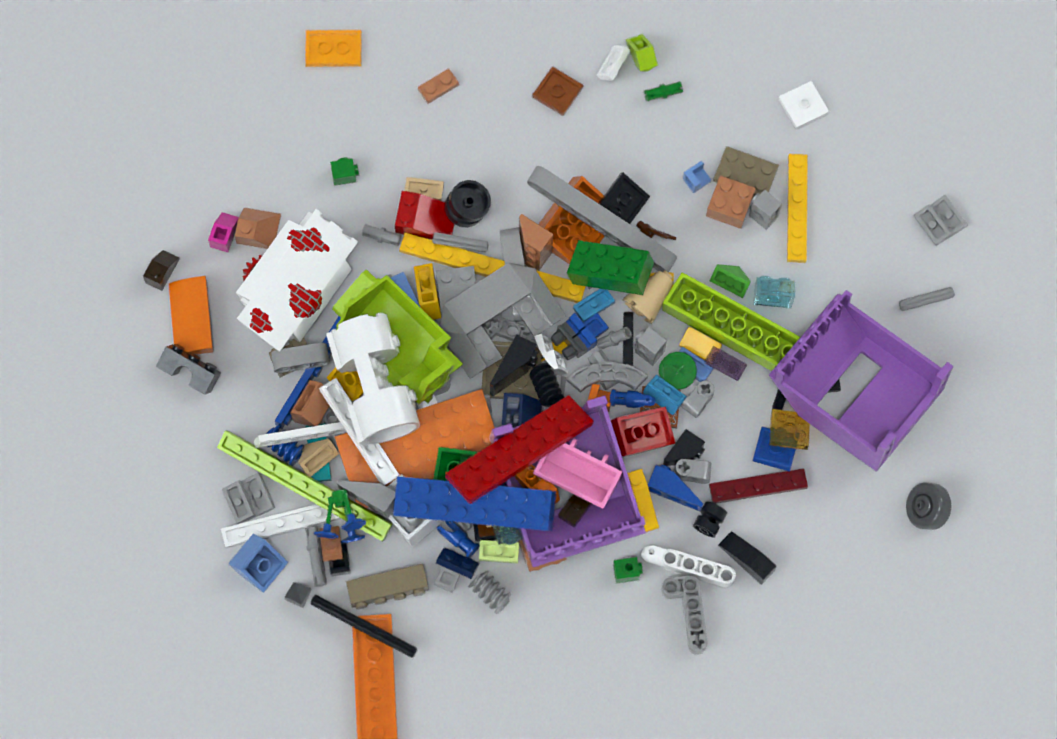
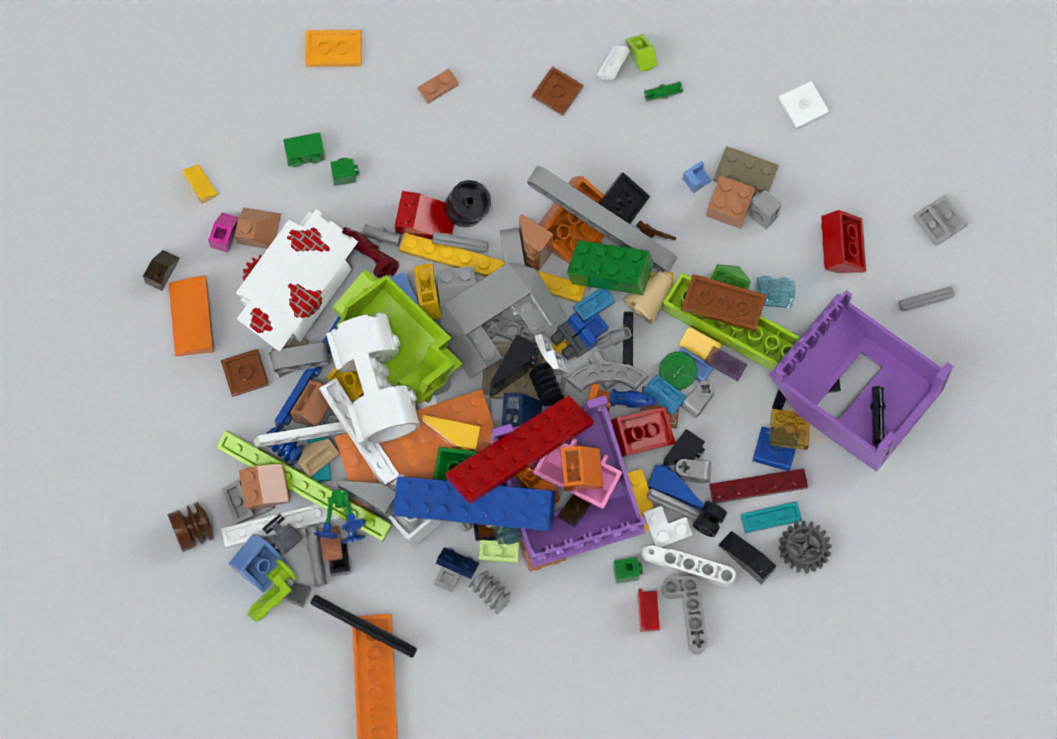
arch [156,344,221,395] -> none
dark tan brick [346,564,428,609] -> none
tan plate [404,177,444,201] -> none
blue piece [437,521,480,558] -> none
light grey brick [635,327,667,366] -> none
yellow plate [787,154,808,263] -> none
dark grey wheel [906,483,951,530] -> none
none -> reddish brown wheel [167,502,214,552]
none -> yellow slope [182,164,218,204]
none -> dark orange tile [221,349,269,397]
none -> nougat slope [239,464,290,511]
none -> lime piece [247,559,297,622]
none -> black brick [262,514,302,555]
none -> green brick [283,132,325,167]
none -> dark red piece [342,227,399,278]
none -> yellow slope [422,415,480,451]
none -> orange slope [560,446,603,491]
none -> red panel [637,589,660,632]
none -> white plate [642,505,693,548]
none -> light grey axle [647,489,700,520]
none -> dark orange plate [681,274,766,332]
none -> teal tile [740,502,802,534]
none -> dark grey gear [779,521,832,574]
none -> red slope [821,210,866,273]
none -> black pin [870,386,886,445]

